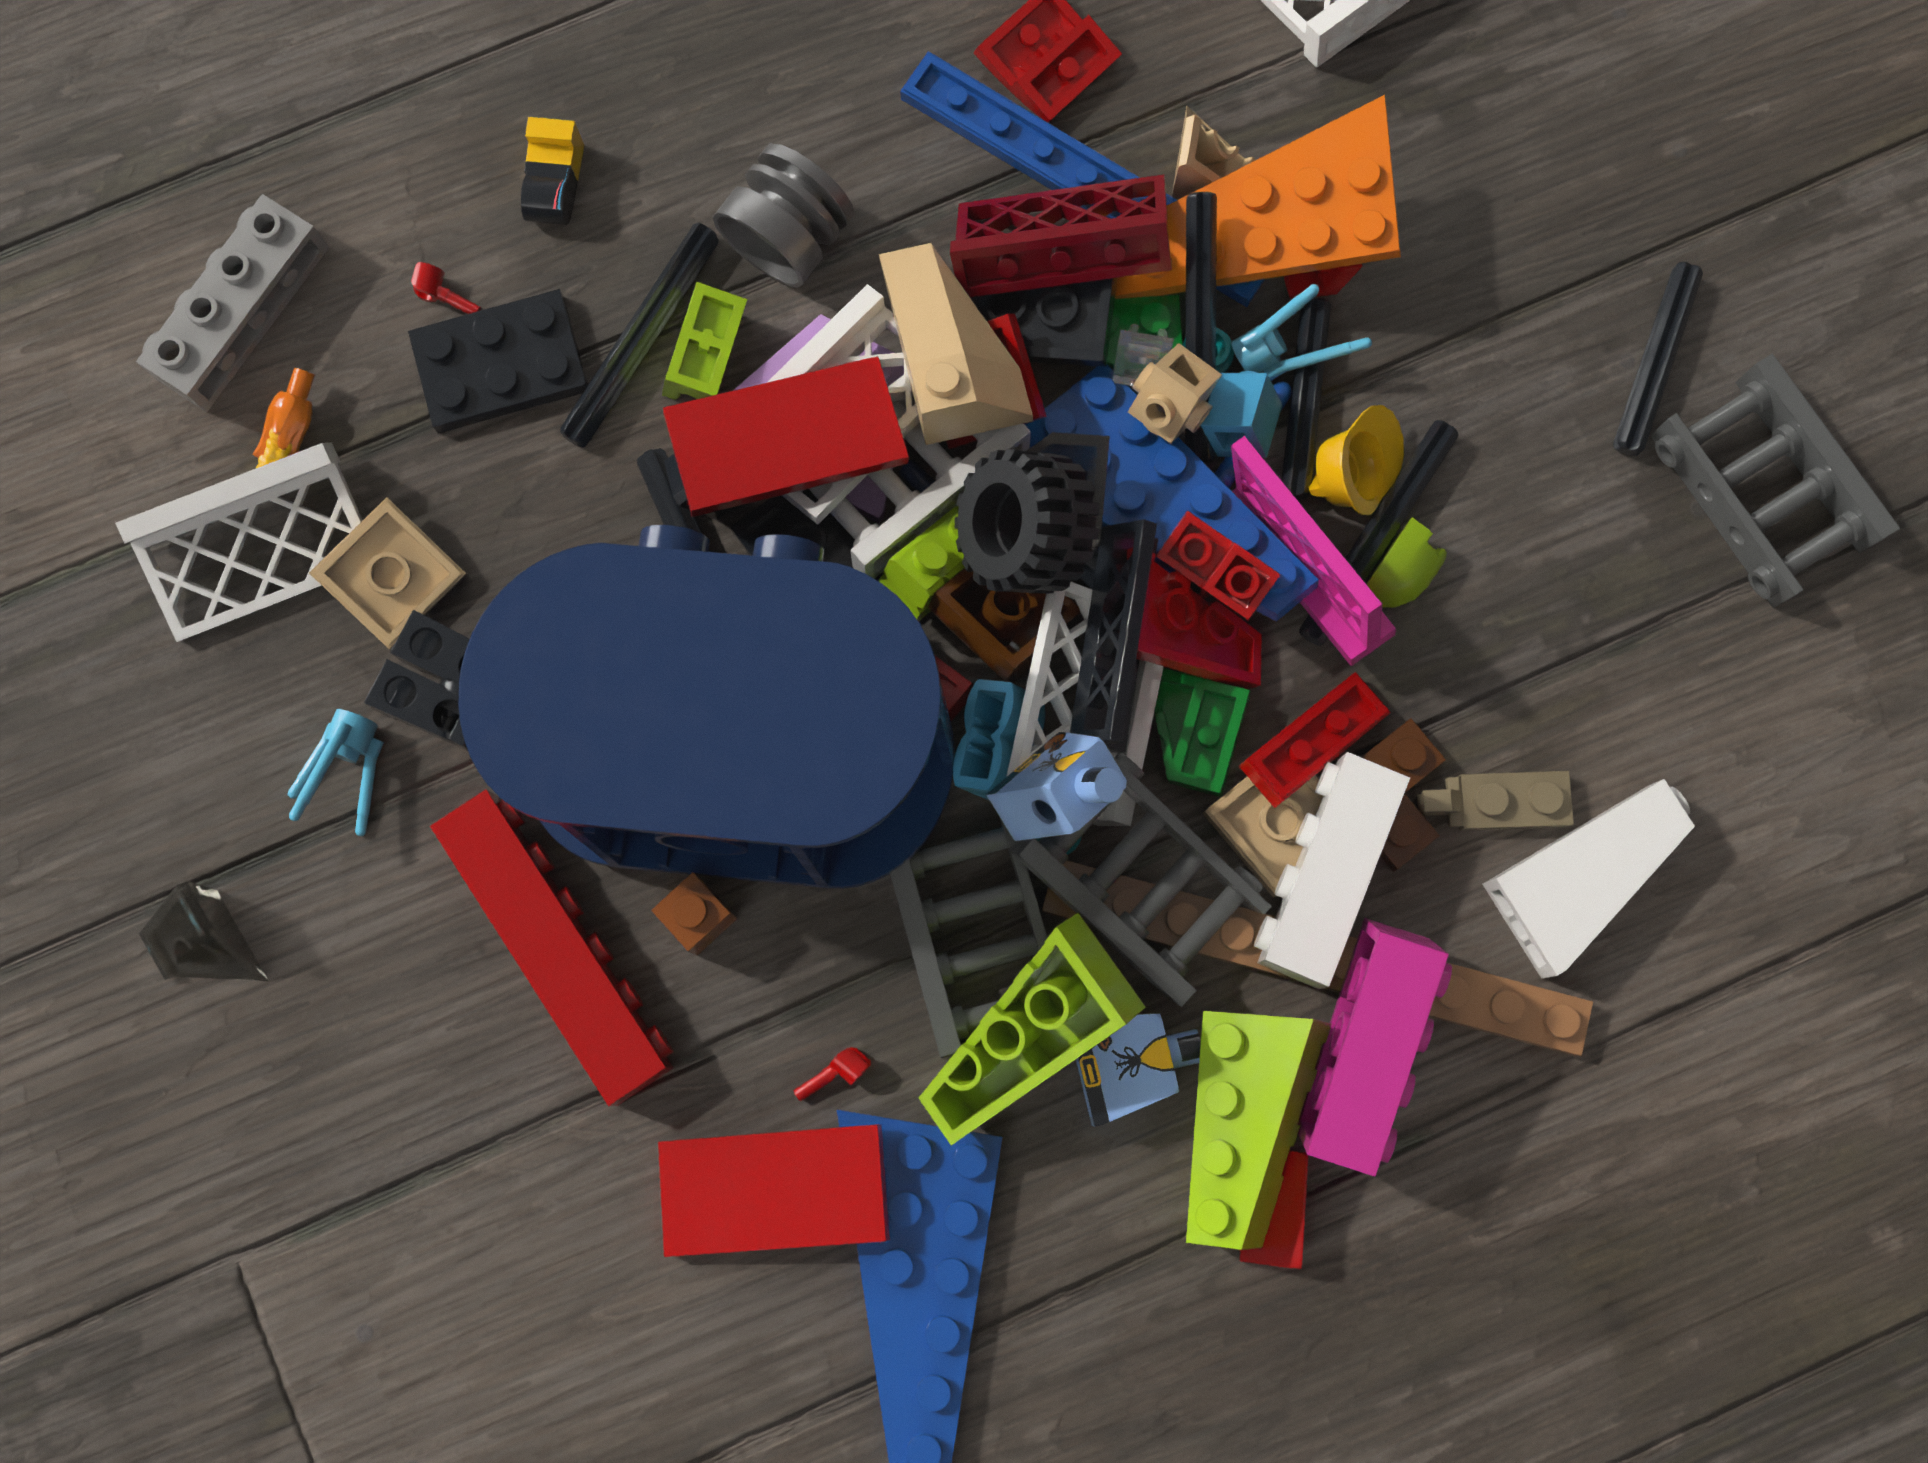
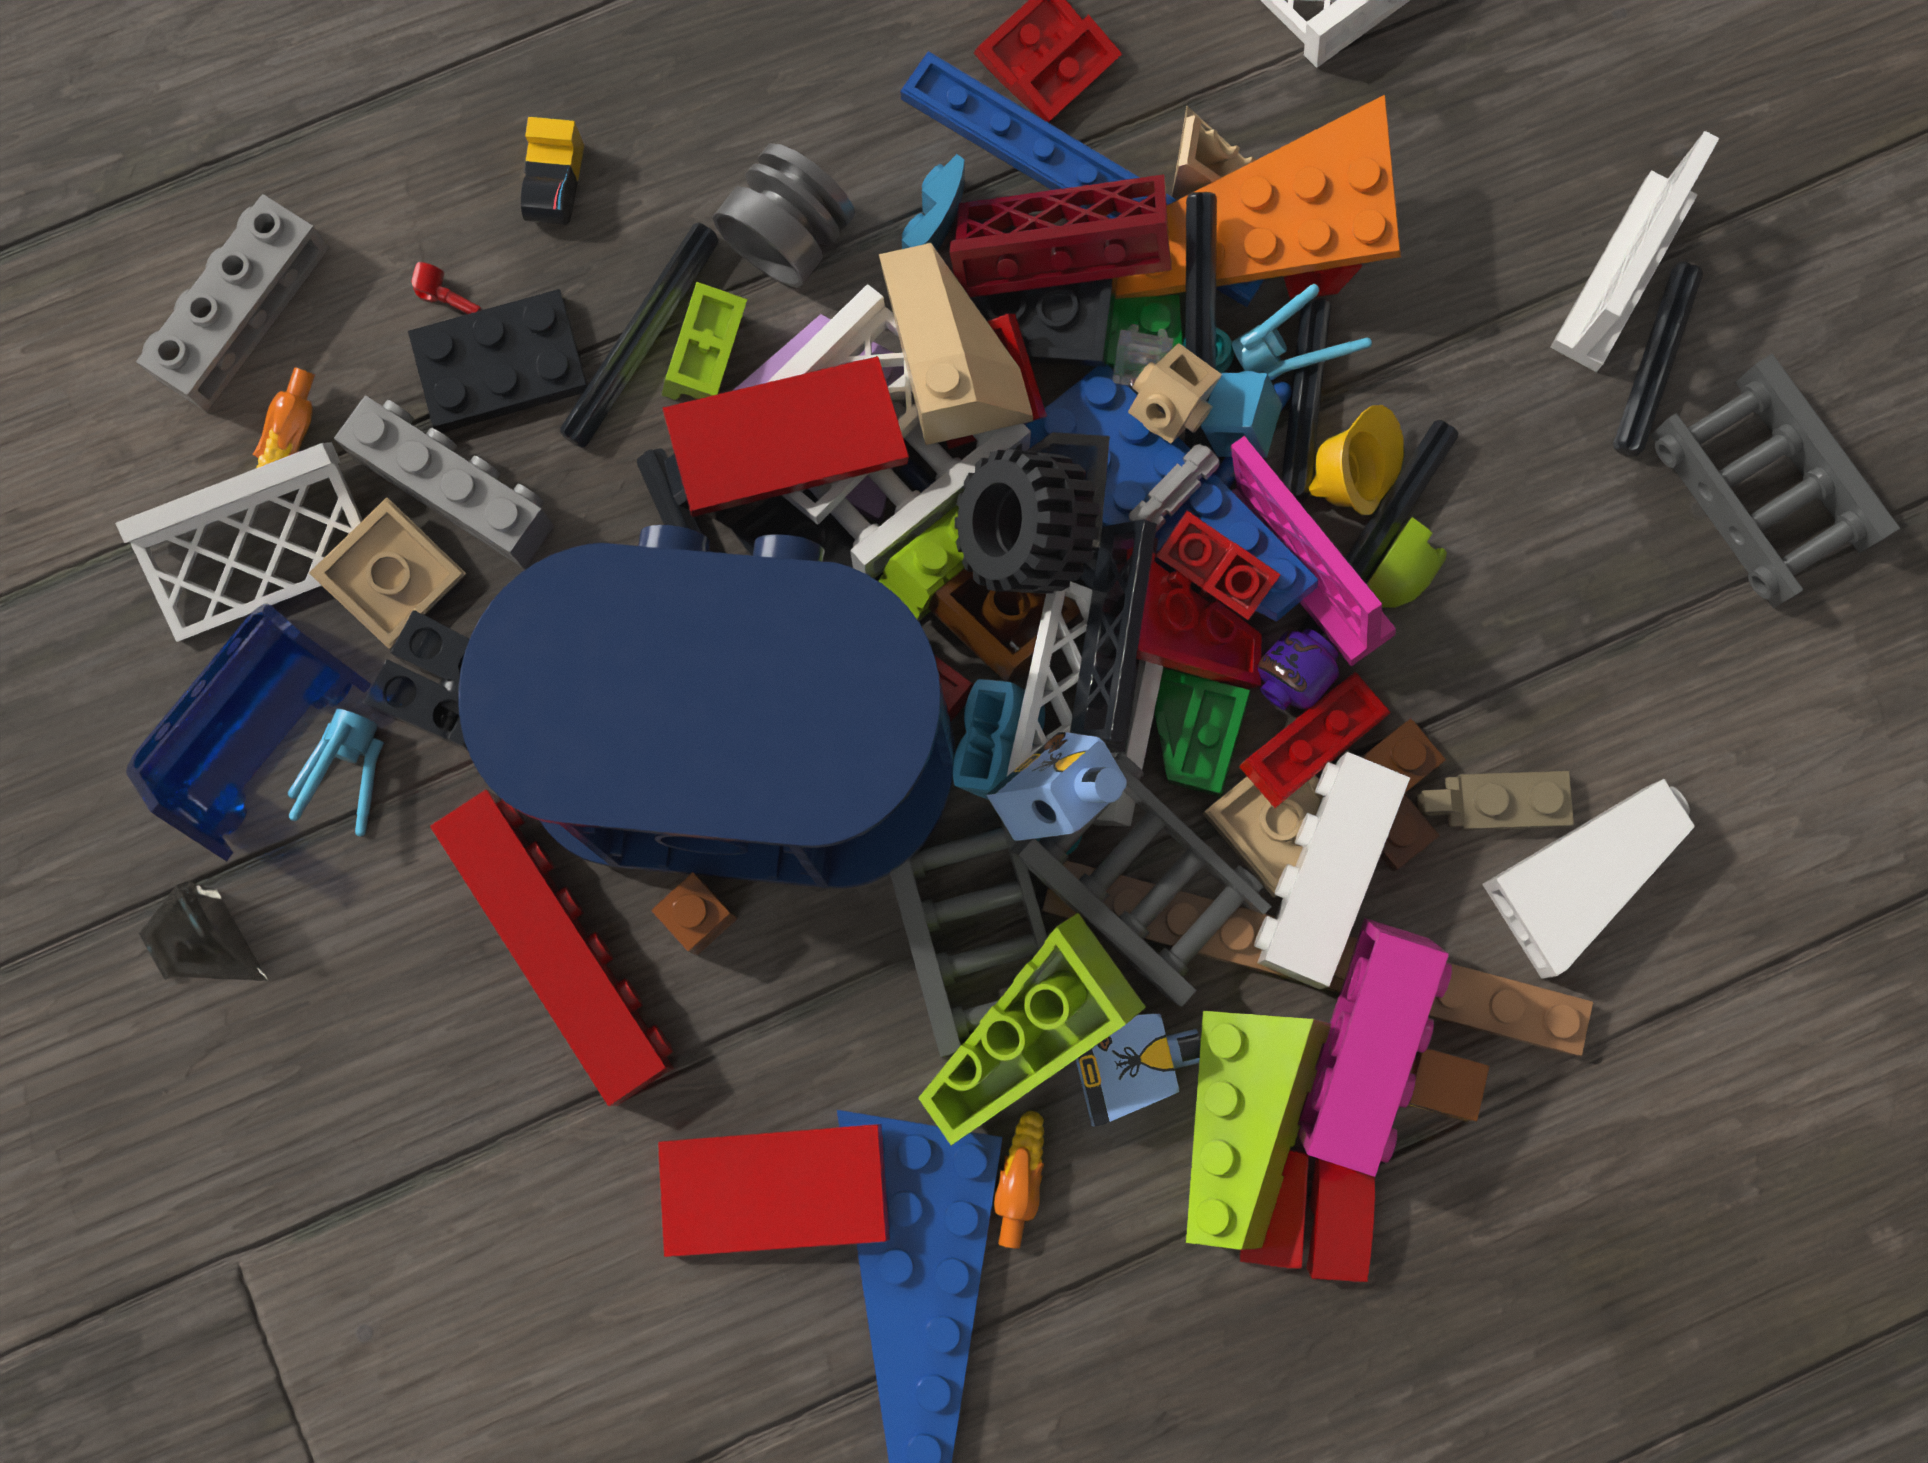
red hand [793,1047,871,1102] -> none
none -> clear blue windscreen [126,603,372,862]
none -> light grey brick [334,395,554,569]
none -> dark azure slope [902,154,965,250]
none -> orange piece [993,1111,1045,1249]
none -> light grey axle [1129,444,1220,532]
none -> dark purple head [1258,628,1339,710]
none -> red slope [1307,1158,1375,1282]
none -> dark orange brick [1408,1049,1490,1122]
none -> white fence [1551,131,1719,372]

